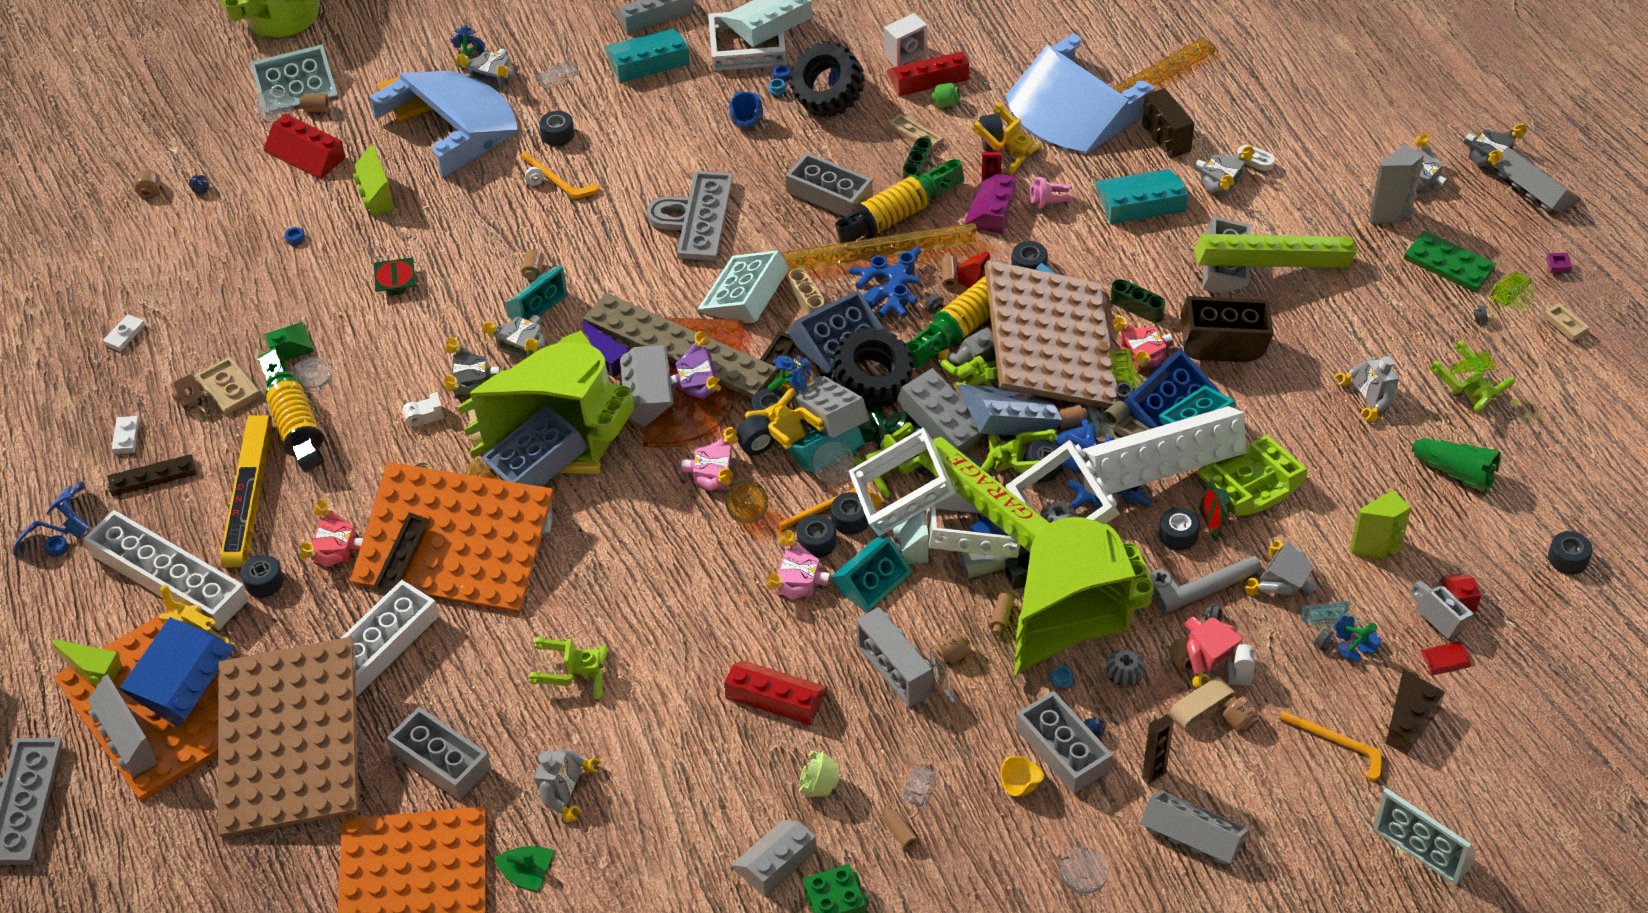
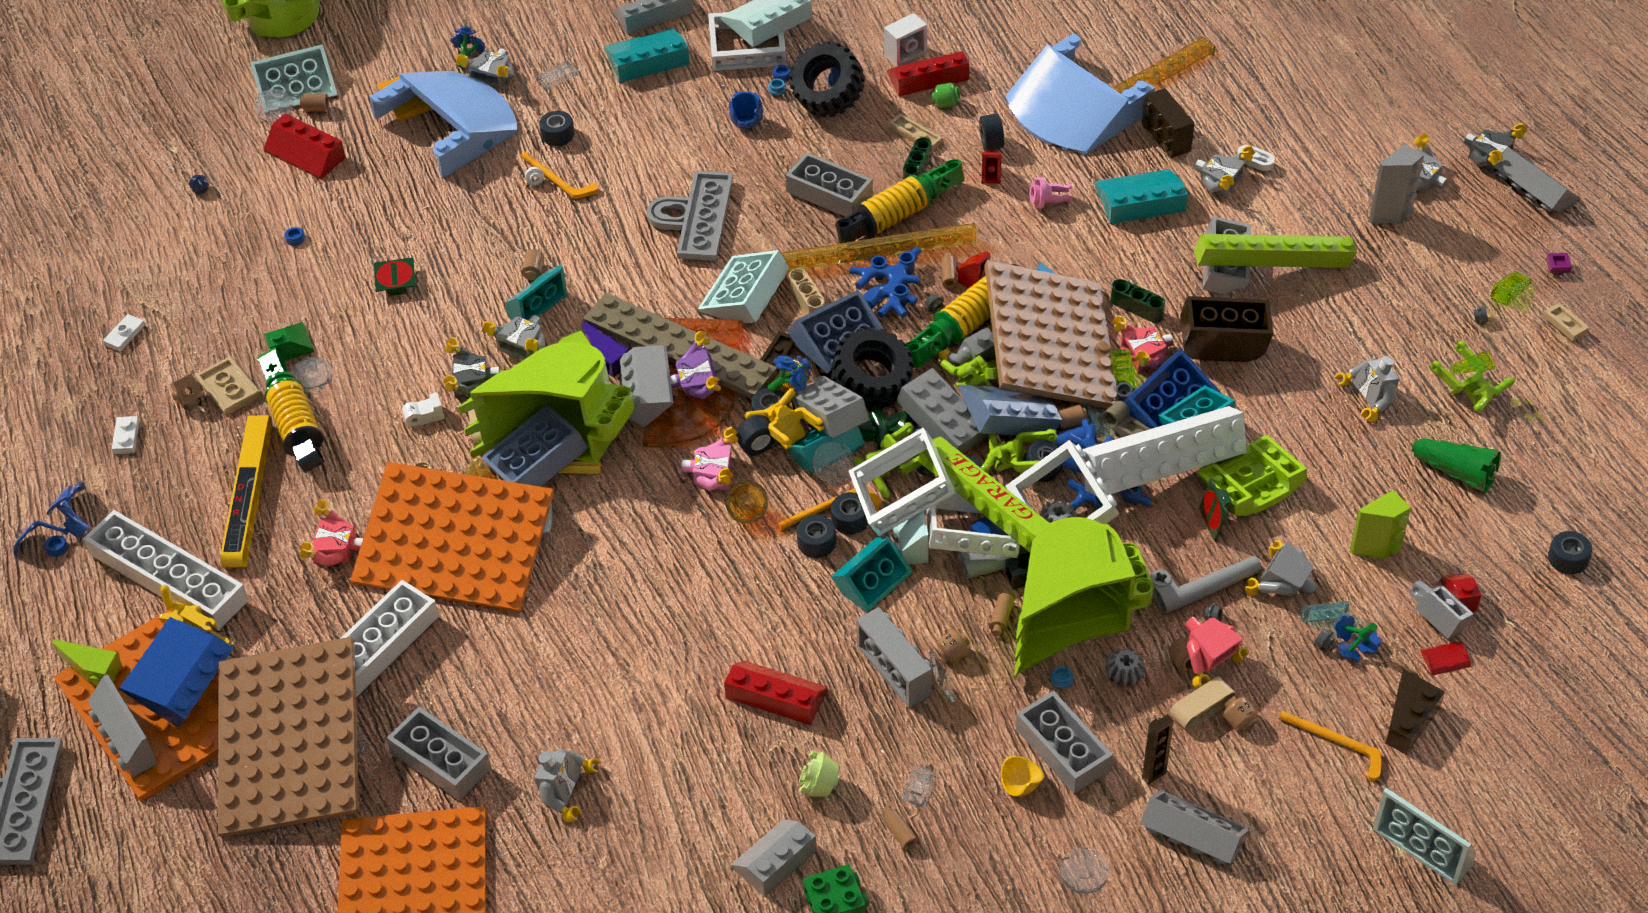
dark brown plate [107,454,197,496] -> none
medium nougat head [134,169,160,197] -> none
black wheel [240,554,284,597] -> none
lime slope [353,145,394,216] -> none
dark brown plate [372,512,431,597] -> none
green shield [494,846,555,892] -> none
lime piece [529,637,608,700] -> none
bright pink torso [766,530,831,600] -> none
magenta slope [964,174,1016,234] -> none
yellow piece [972,103,1042,175] -> none
black wheel [1011,241,1048,270] -> none
dark blue plate [1084,717,1105,739] -> none
black wheel [1159,508,1200,550] -> none
white leg [1227,644,1255,686] -> none
green plate [1404,231,1496,293] -> none

